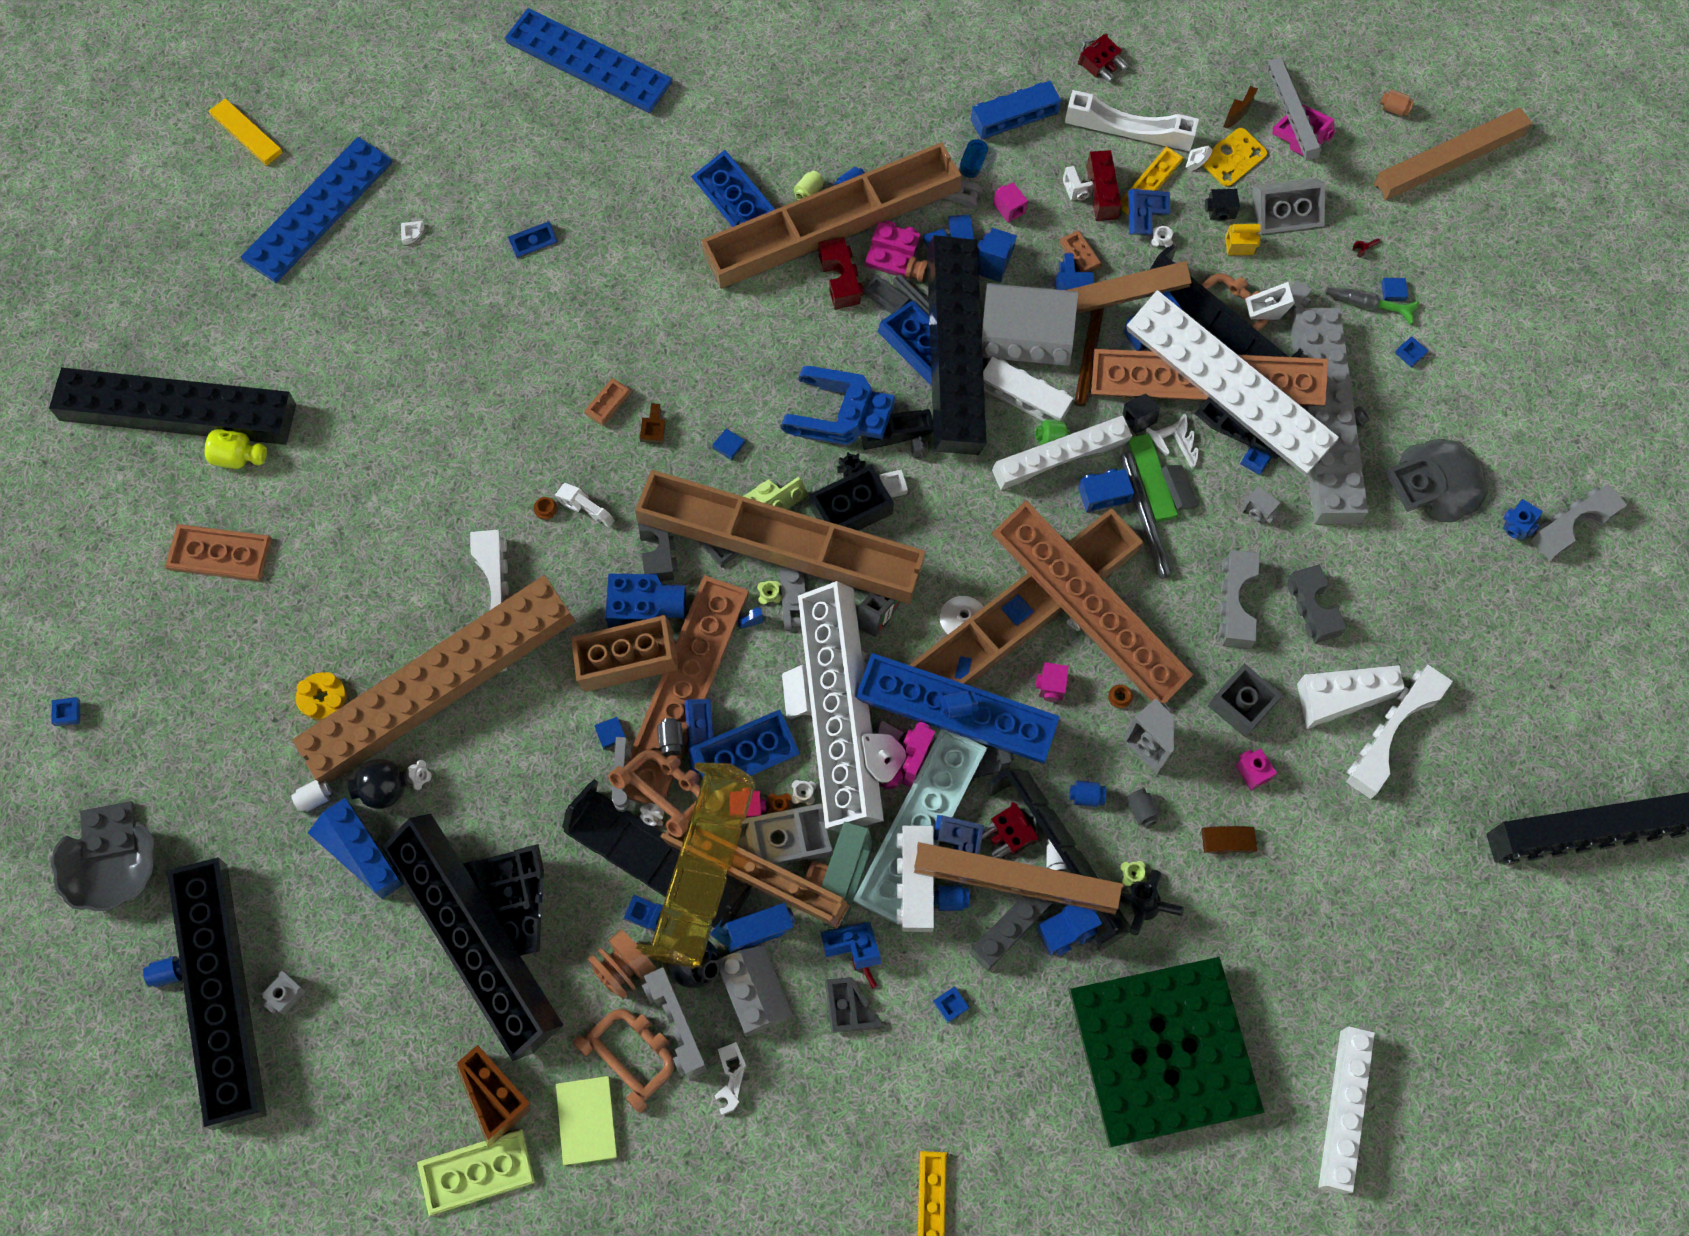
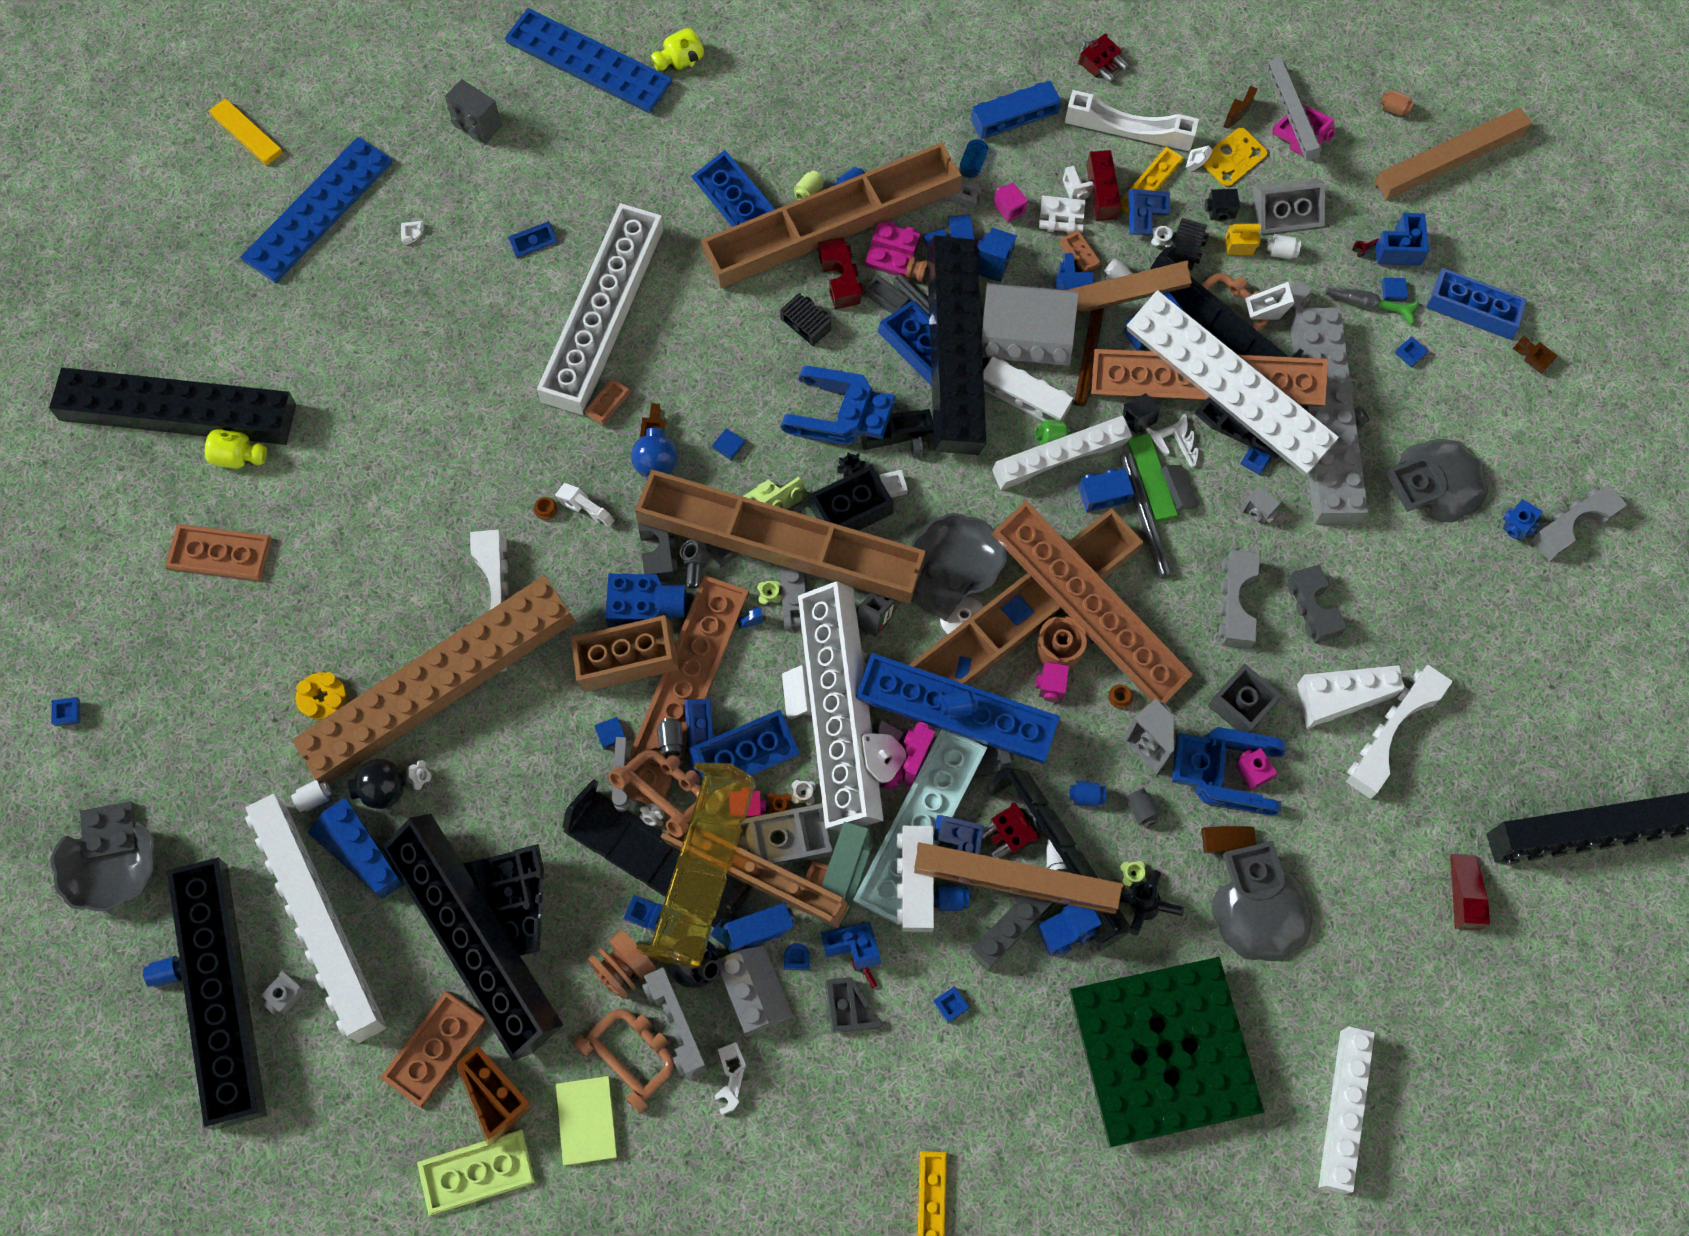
none -> white brick [245,793,387,1043]
none -> nougat tile [380,991,488,1109]
none -> dark grey brick [445,79,502,144]
none -> white brick [537,203,663,415]
none -> blue brick [631,428,678,480]
none -> neon yellow piece [651,28,704,72]
none -> dark grey axle [680,538,711,589]
none -> black brick [780,293,831,346]
none -> blue tile [784,943,810,971]
none -> dark grey animal [911,513,1007,621]
none -> nougat brick [1035,617,1087,670]
none -> white plate [1039,195,1085,234]
none -> white cone [1104,258,1133,279]
none -> black brick [1172,218,1209,271]
none -> blue plate [1172,727,1286,816]
none -> dark grey animal [1212,841,1313,961]
none -> white brick [1266,234,1301,259]
none -> blue brick [1375,213,1429,266]
none -> blue slope [1426,267,1527,340]
none -> dark red slope [1450,854,1490,930]
none -> reddish brown plate [1513,336,1558,374]

